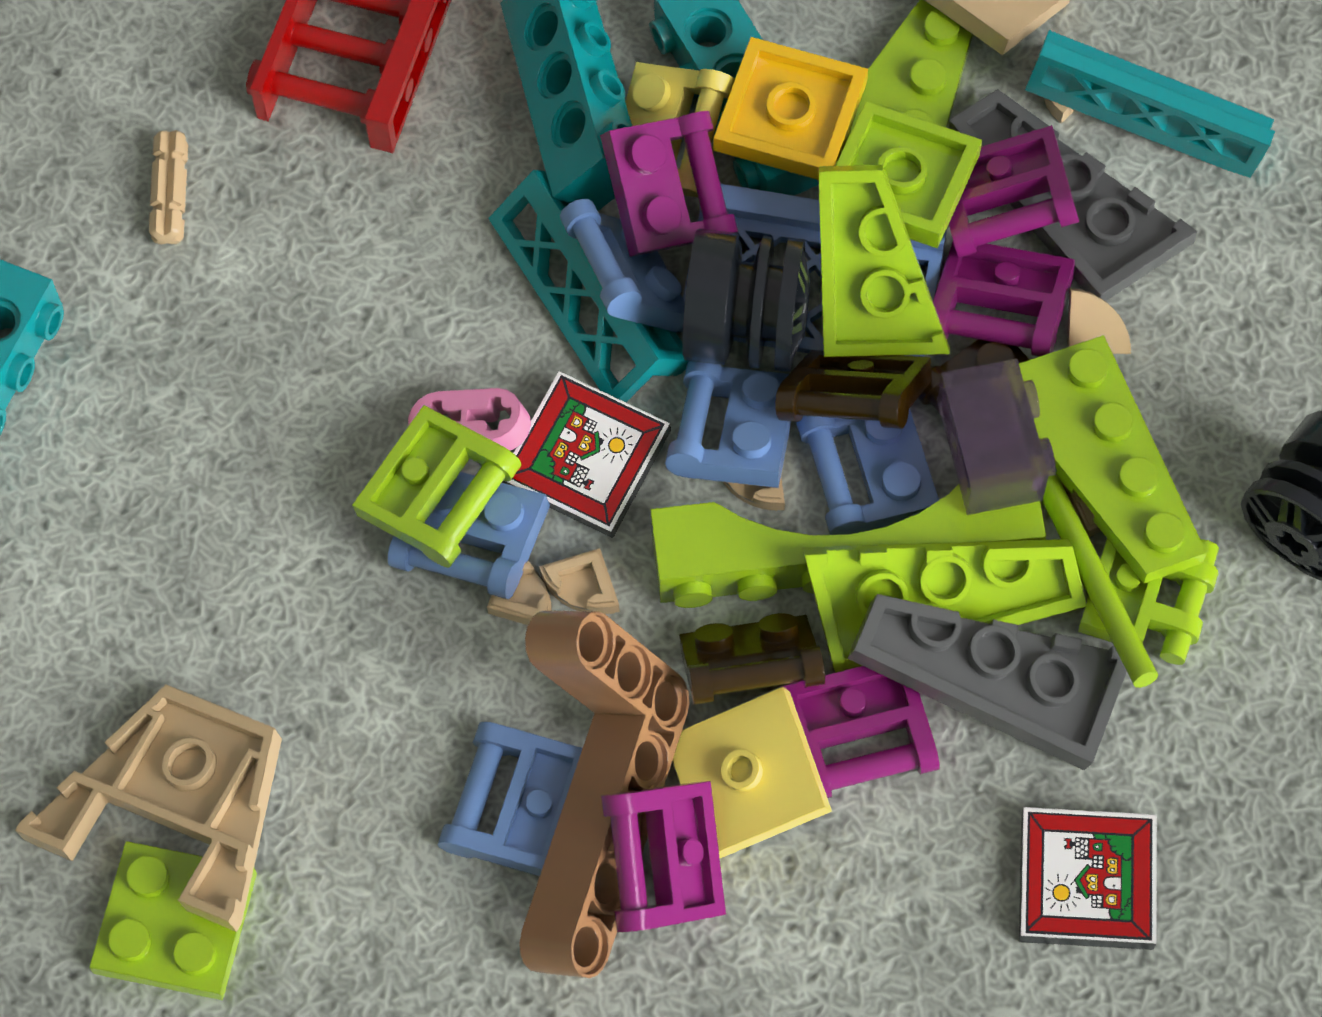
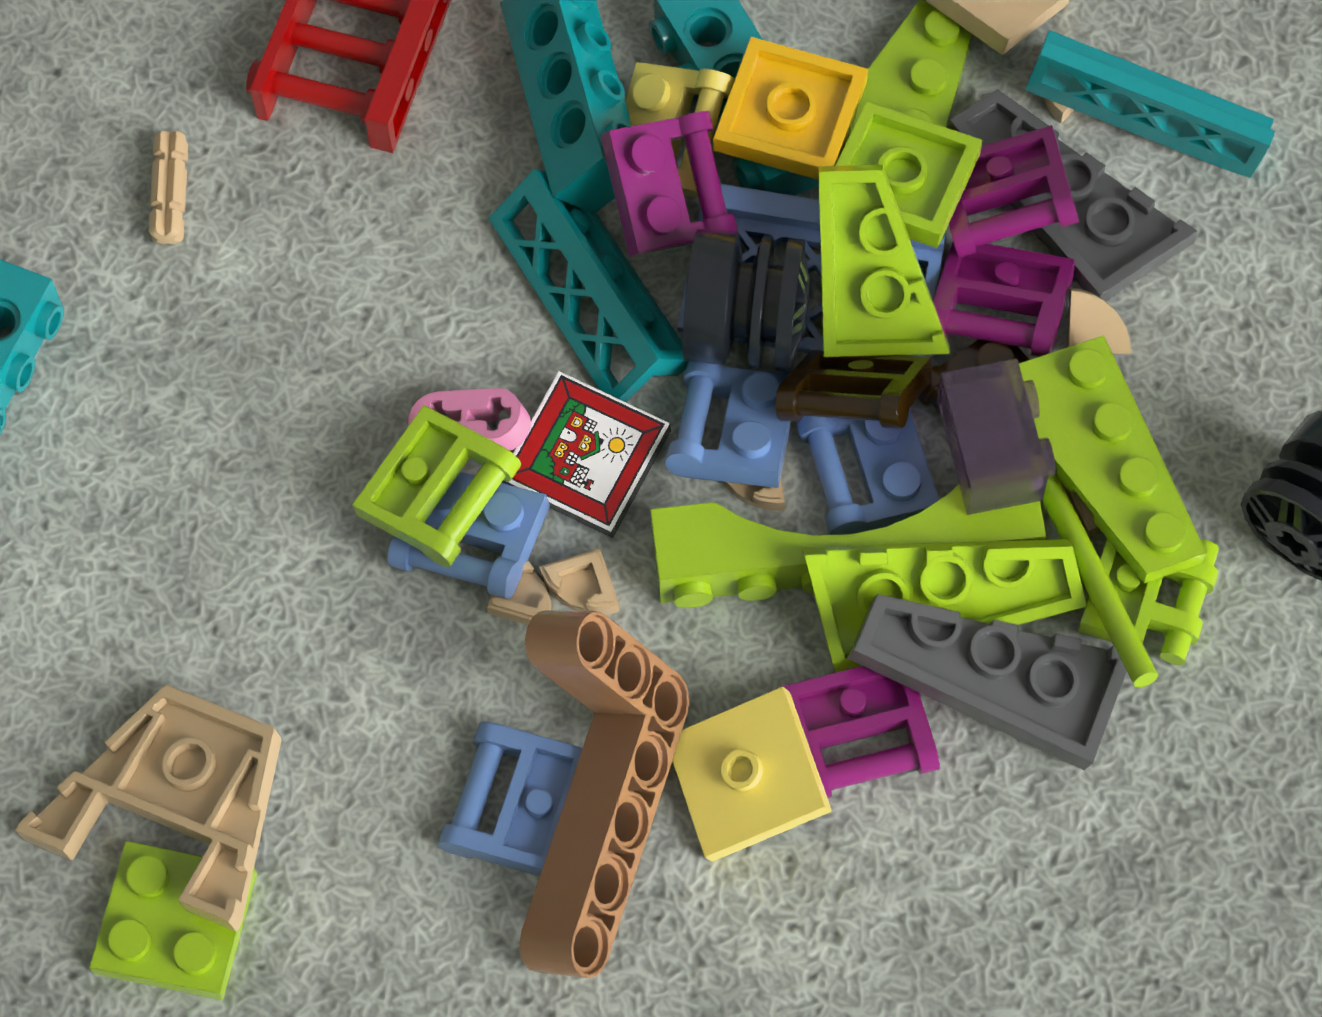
medium blue plate [560,199,685,333] -> none
magenta plate [601,781,726,932] -> none
dark brown plate [679,613,825,705] -> none
tile [1019,807,1157,950] -> none

